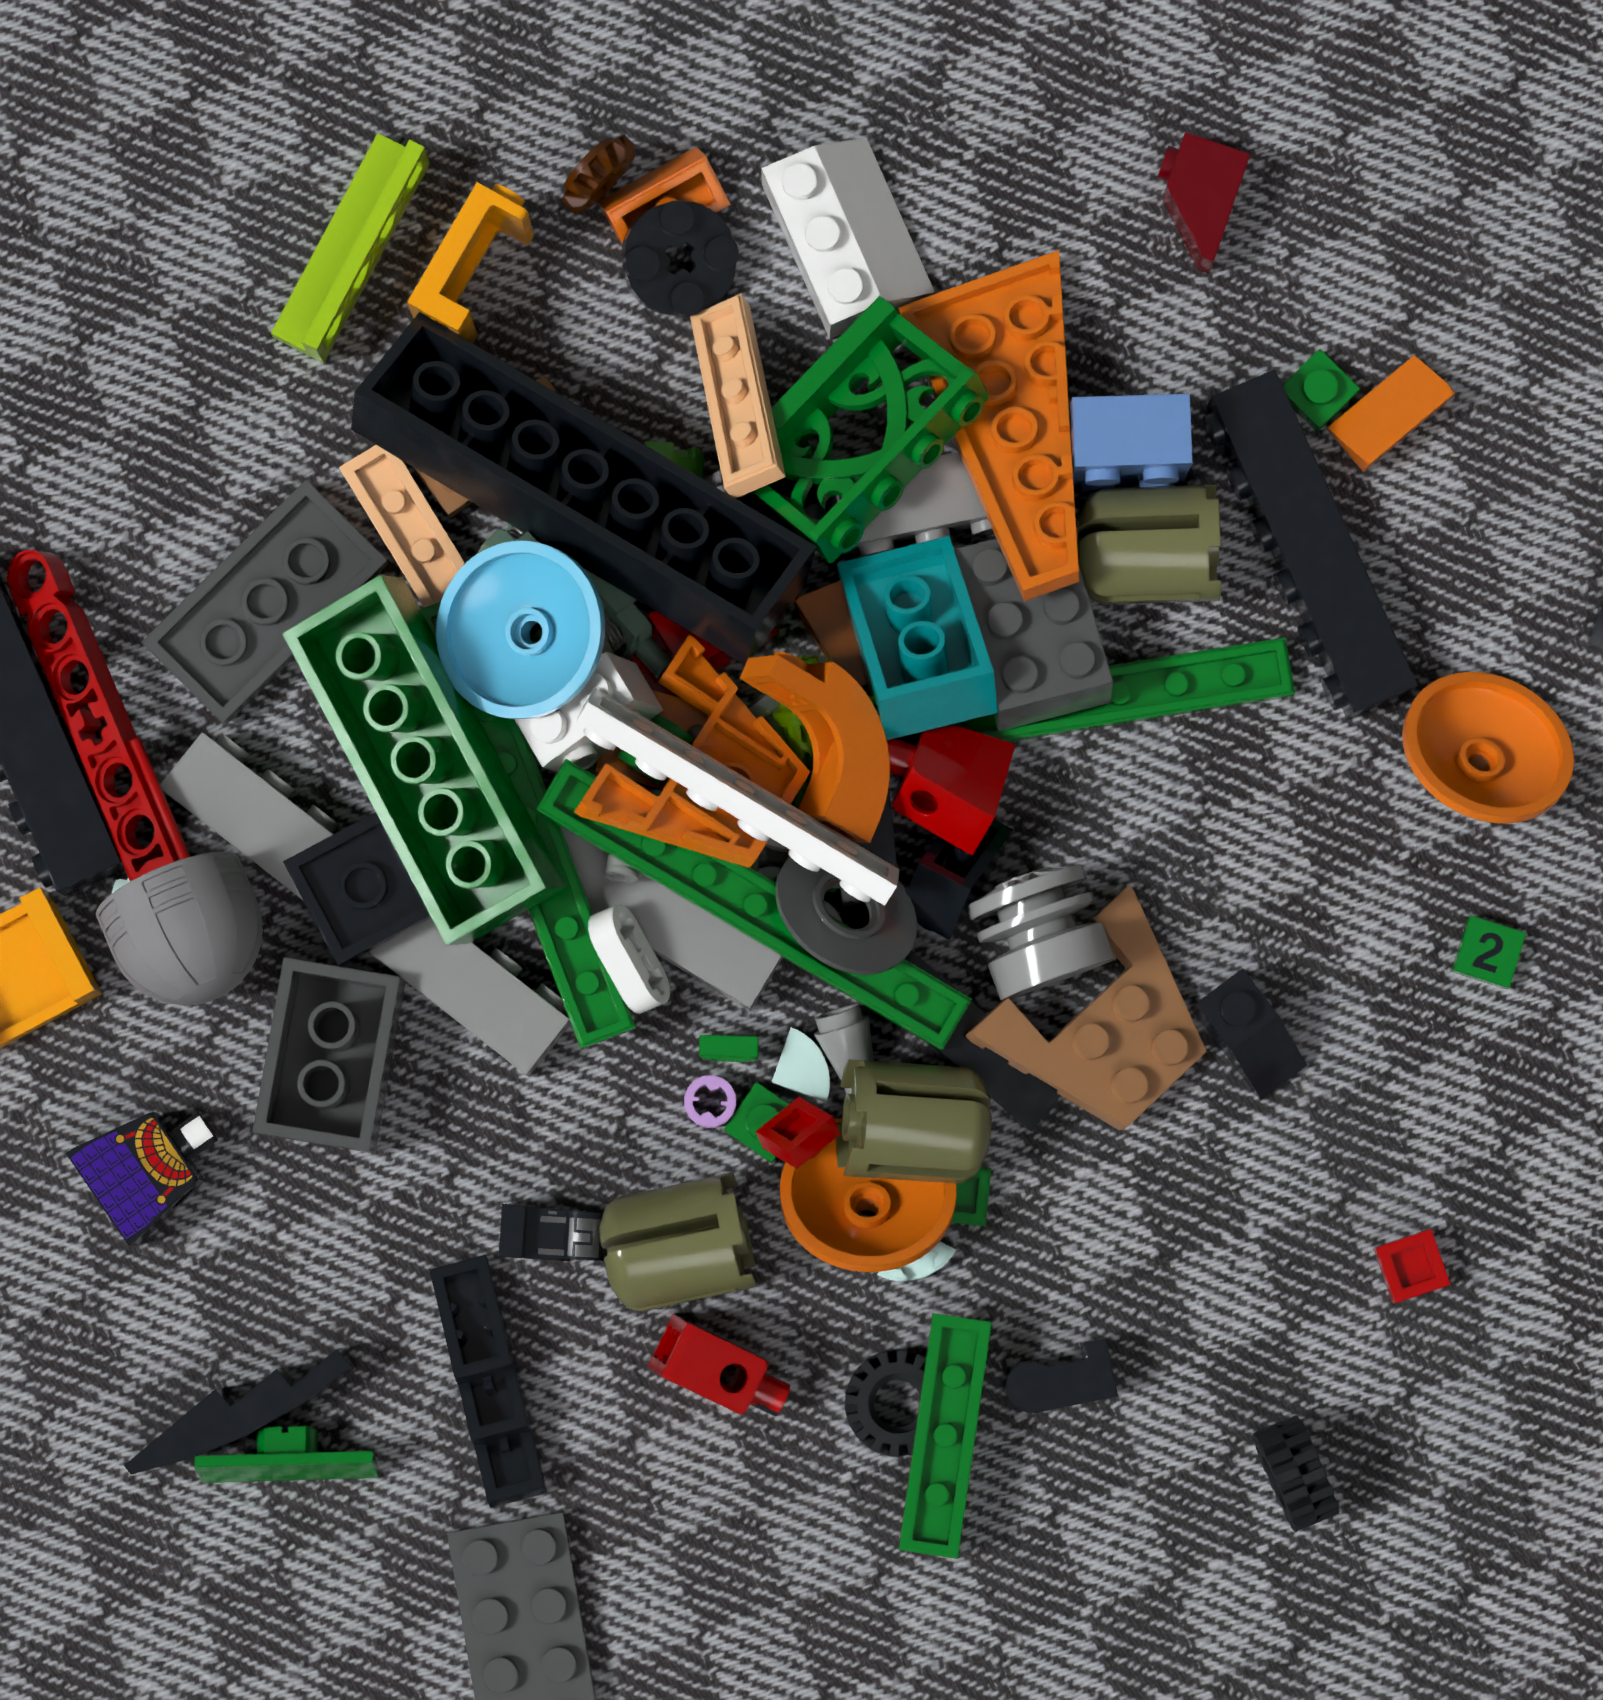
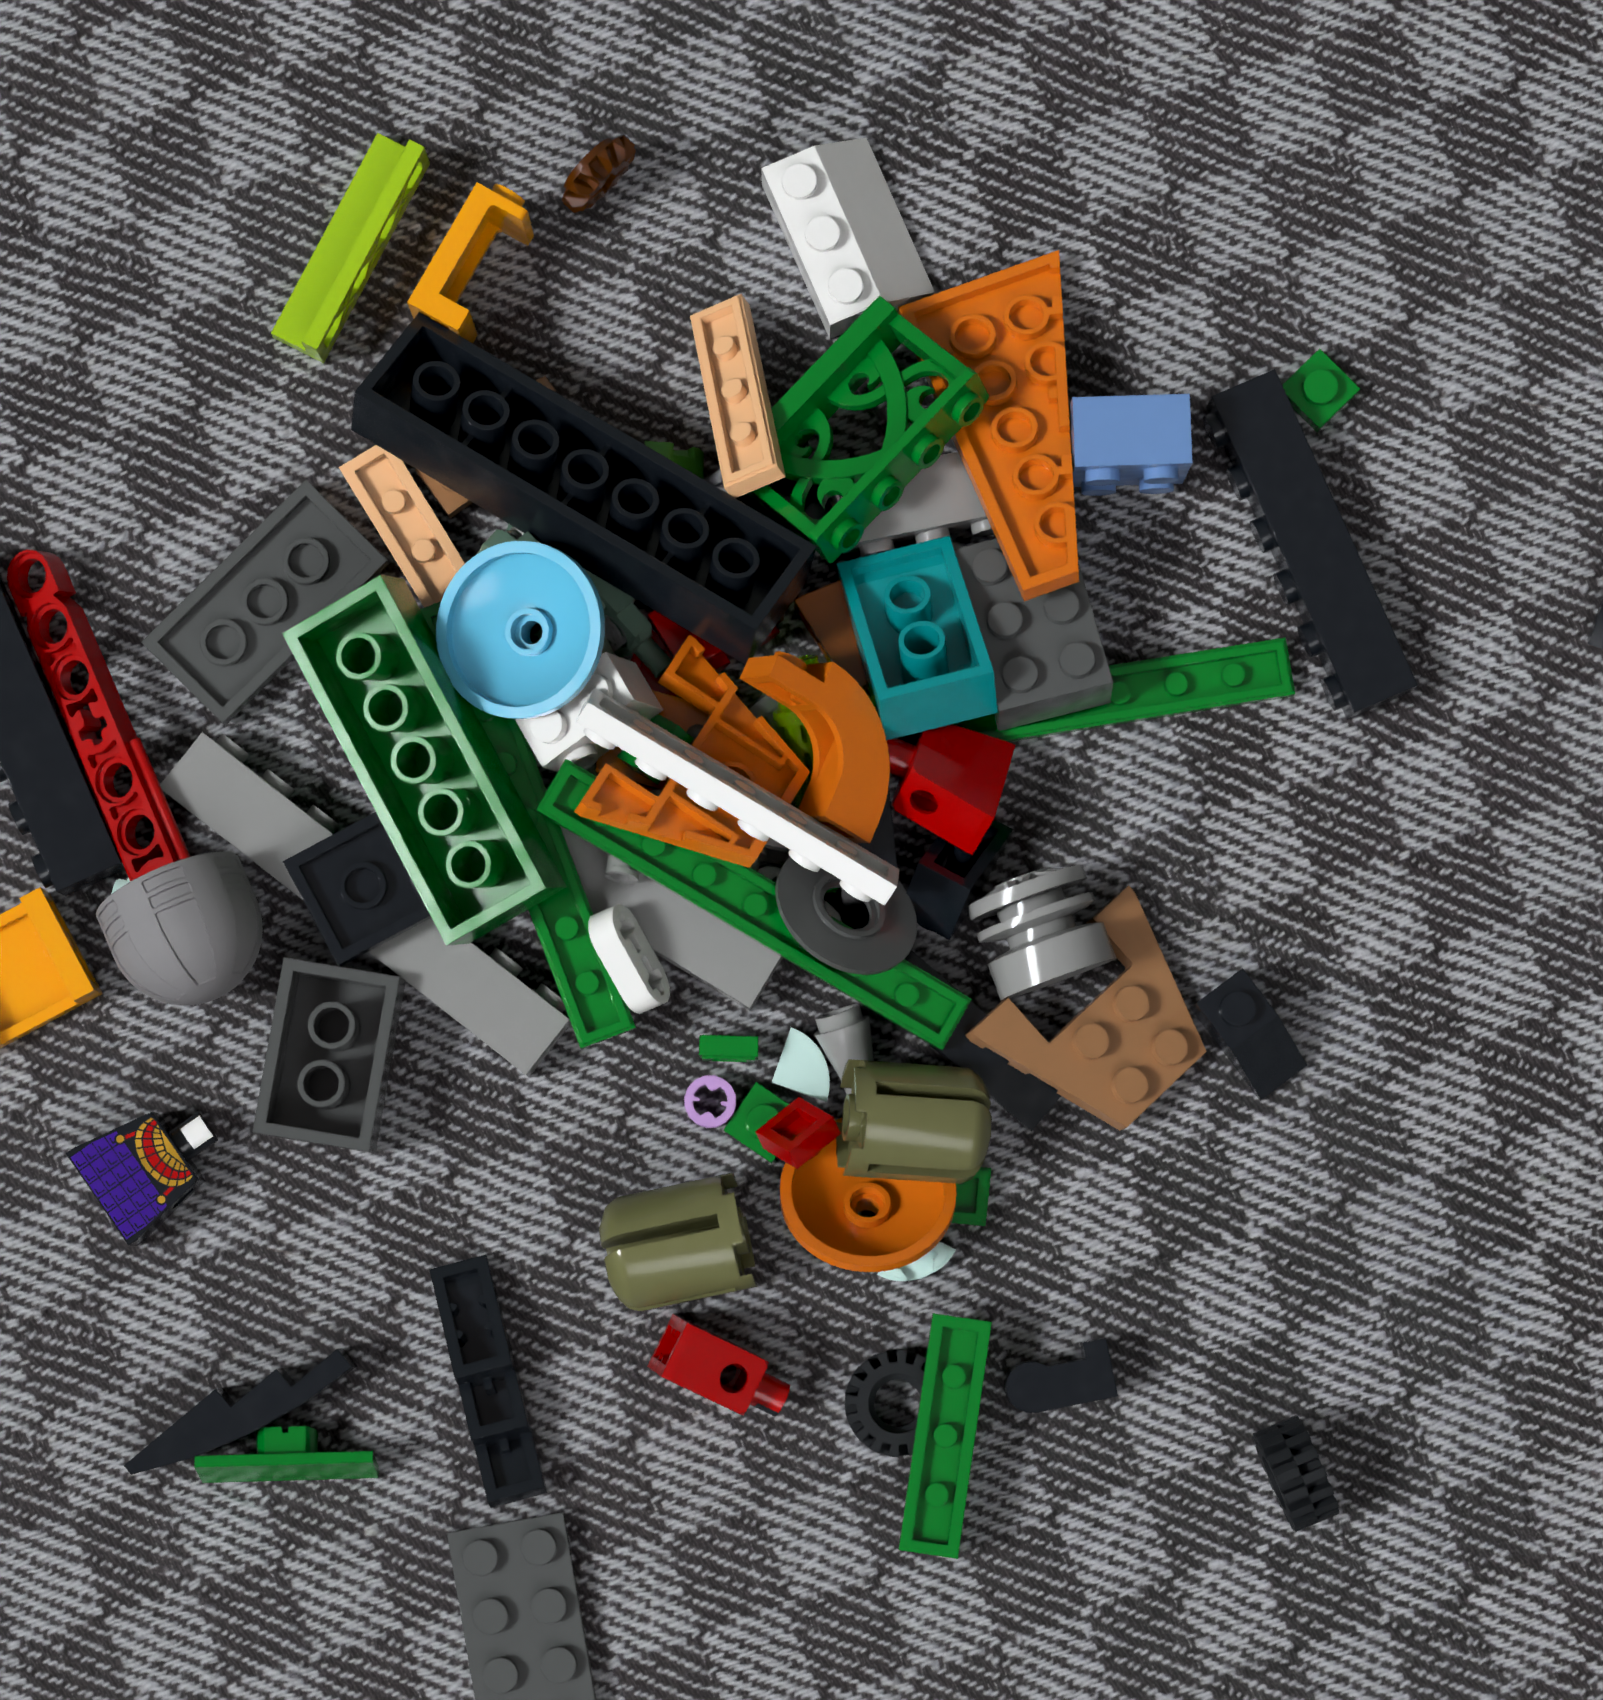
leg [499,1204,607,1261] -> none
orange slope [598,148,731,245] -> none
black plate [621,200,739,316] -> none
olive cylinder [1077,484,1221,605] -> none
dark red slope [1157,132,1251,274] -> none
orange slope [1327,355,1455,472] -> none
red plate [1373,1229,1451,1304] -> none
orange dish [1402,672,1574,824] -> none
green tile [1451,915,1526,989] -> none

